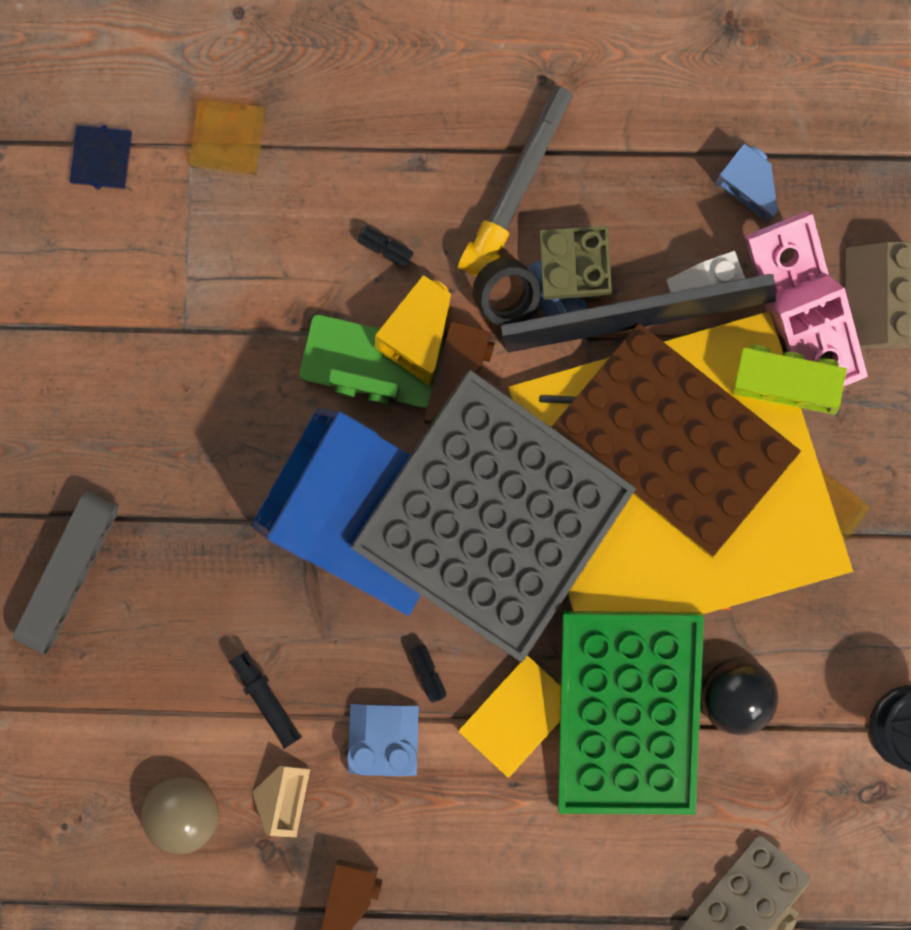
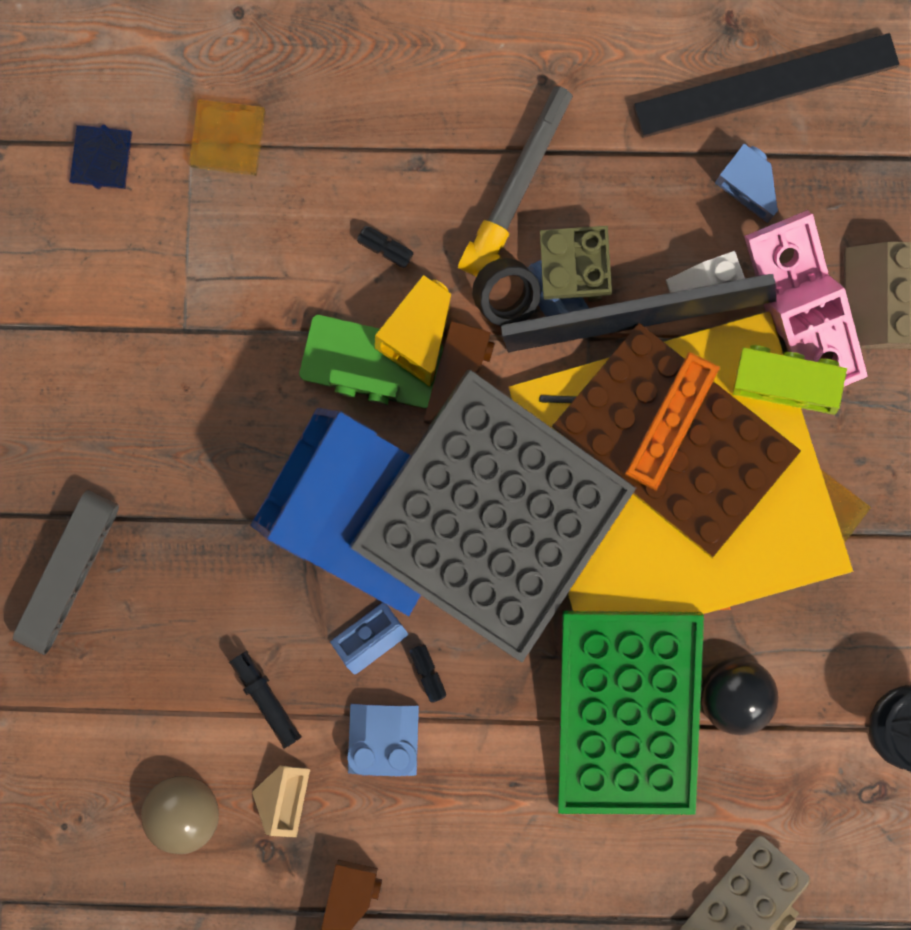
yellow tile [458,655,561,778] -> none
none -> medium blue slope [330,602,408,674]
none -> orange tile [625,352,720,491]
none -> black tile [633,33,900,138]

